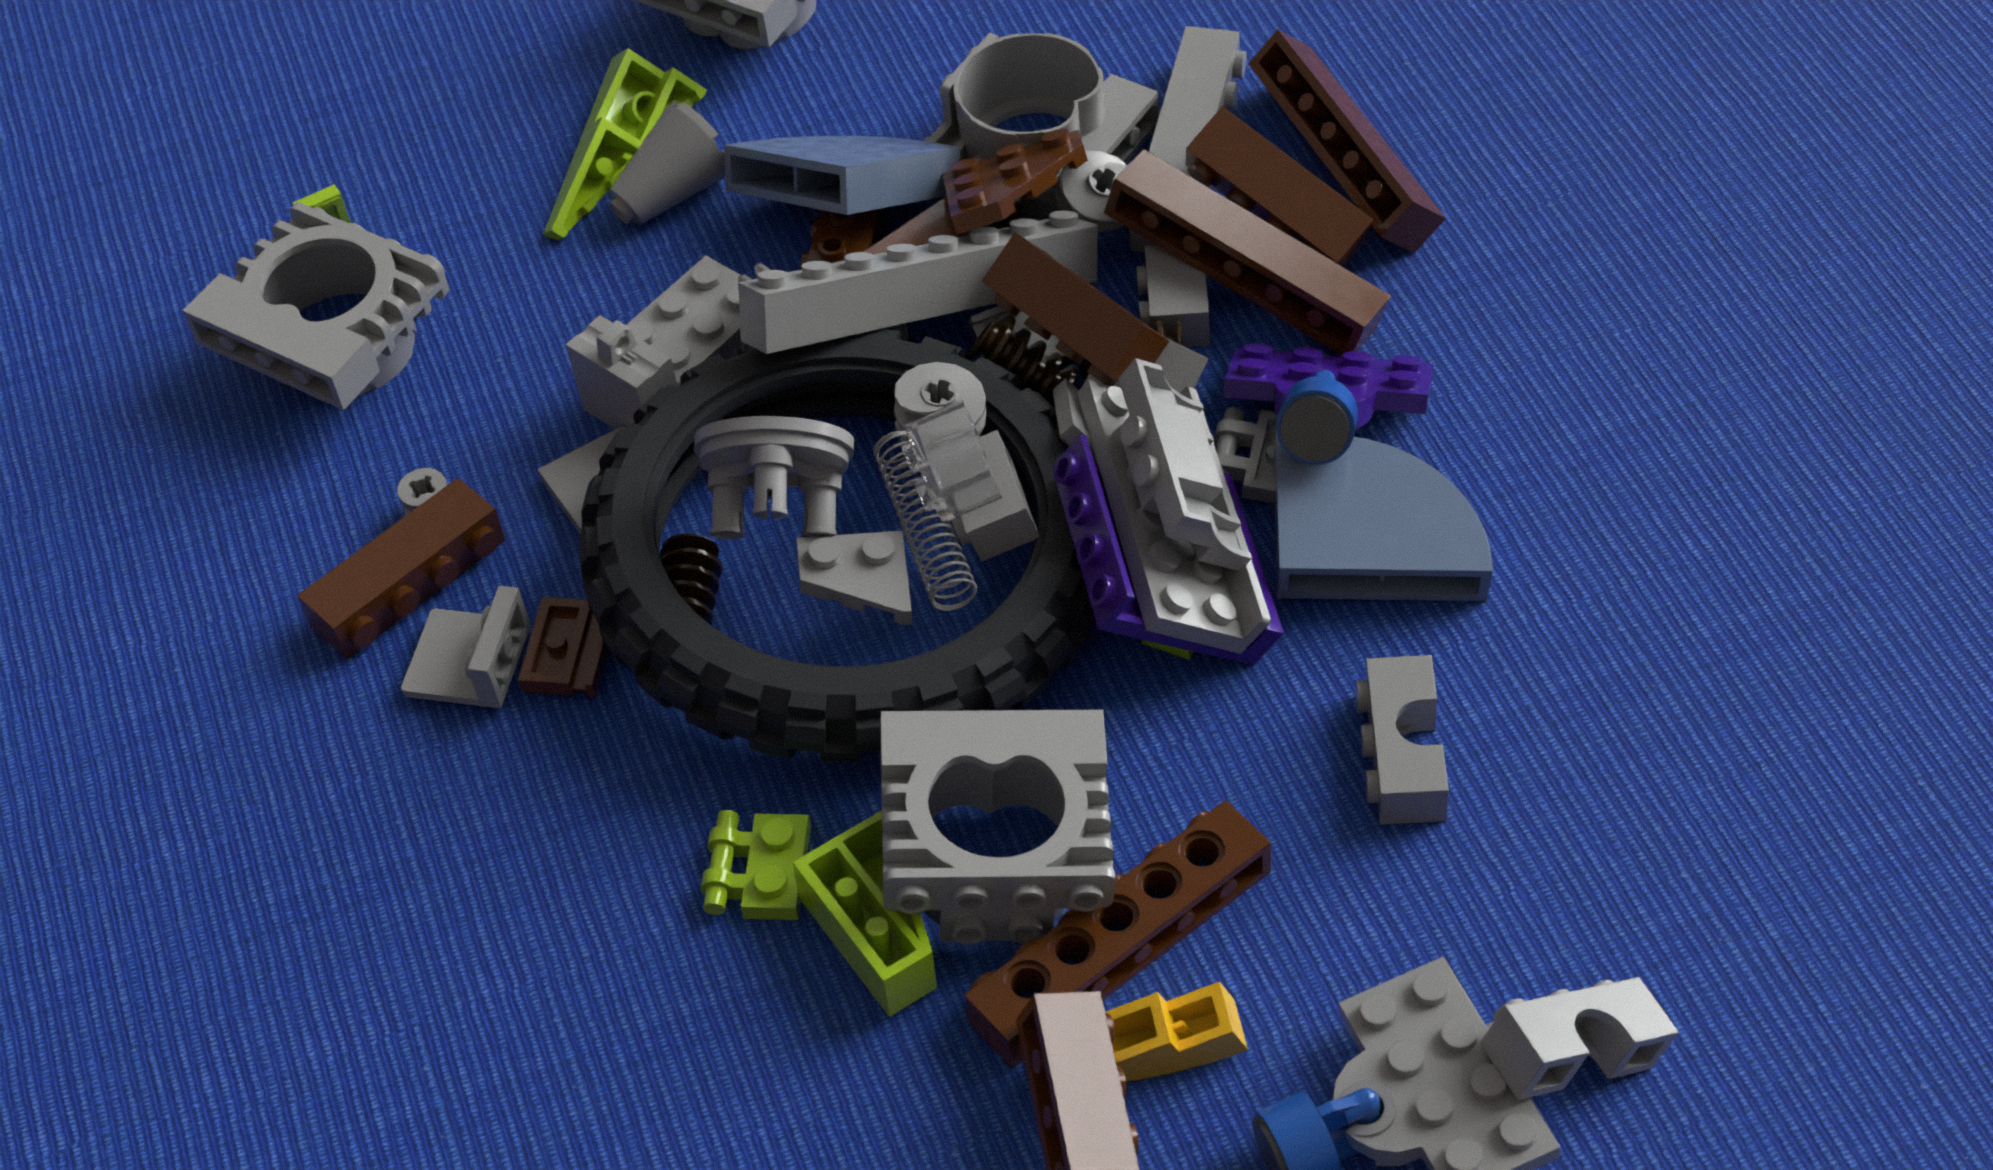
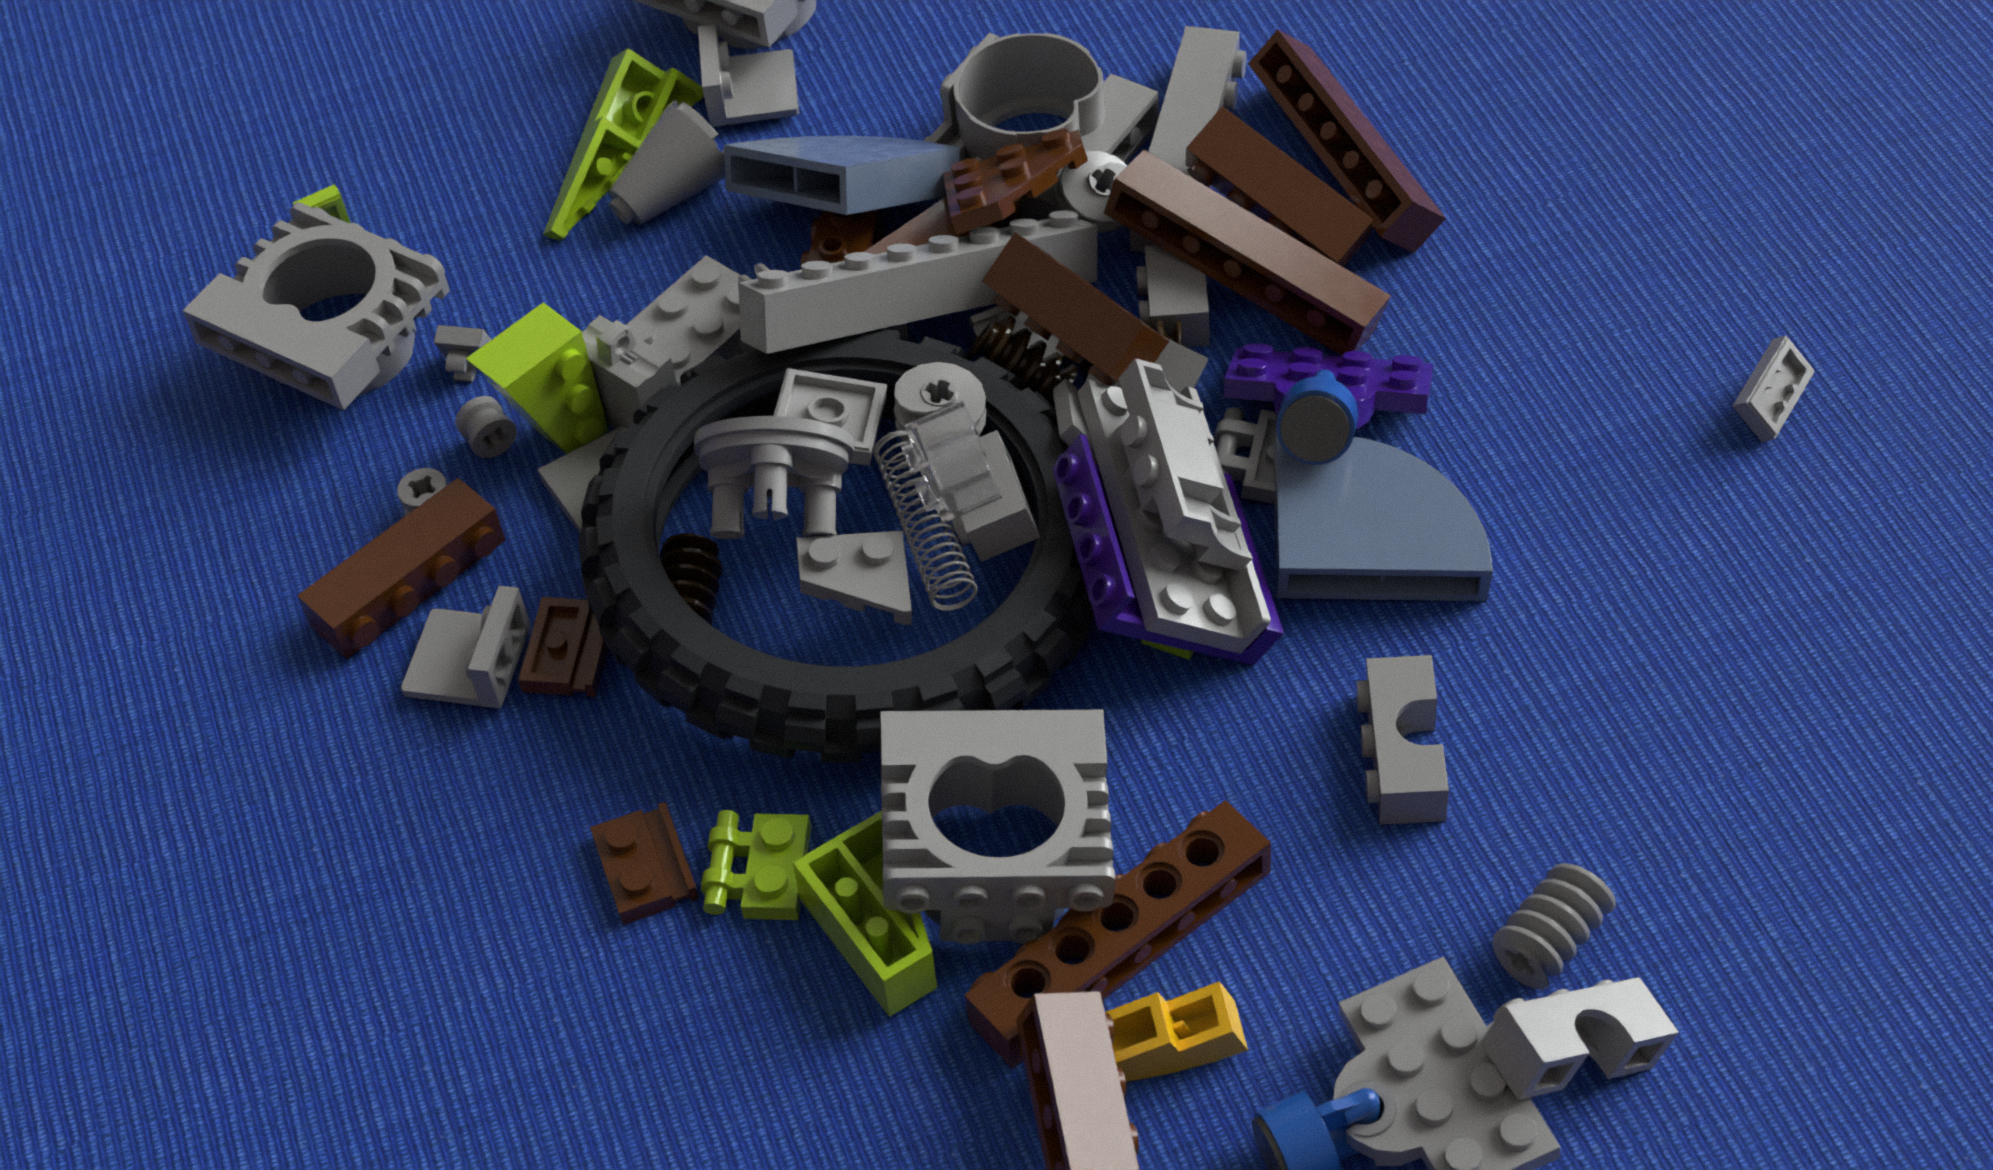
none -> light grey tile [434,325,491,383]
none -> light grey wheel [455,396,517,458]
none -> lime wedge [466,302,609,454]
none -> reddish brown plate [590,802,699,925]
none -> light grey bracket [698,24,799,127]
none -> light grey plate [774,368,887,466]
none -> light grey piece [1492,863,1616,989]
none -> light grey plate [1733,335,1815,442]

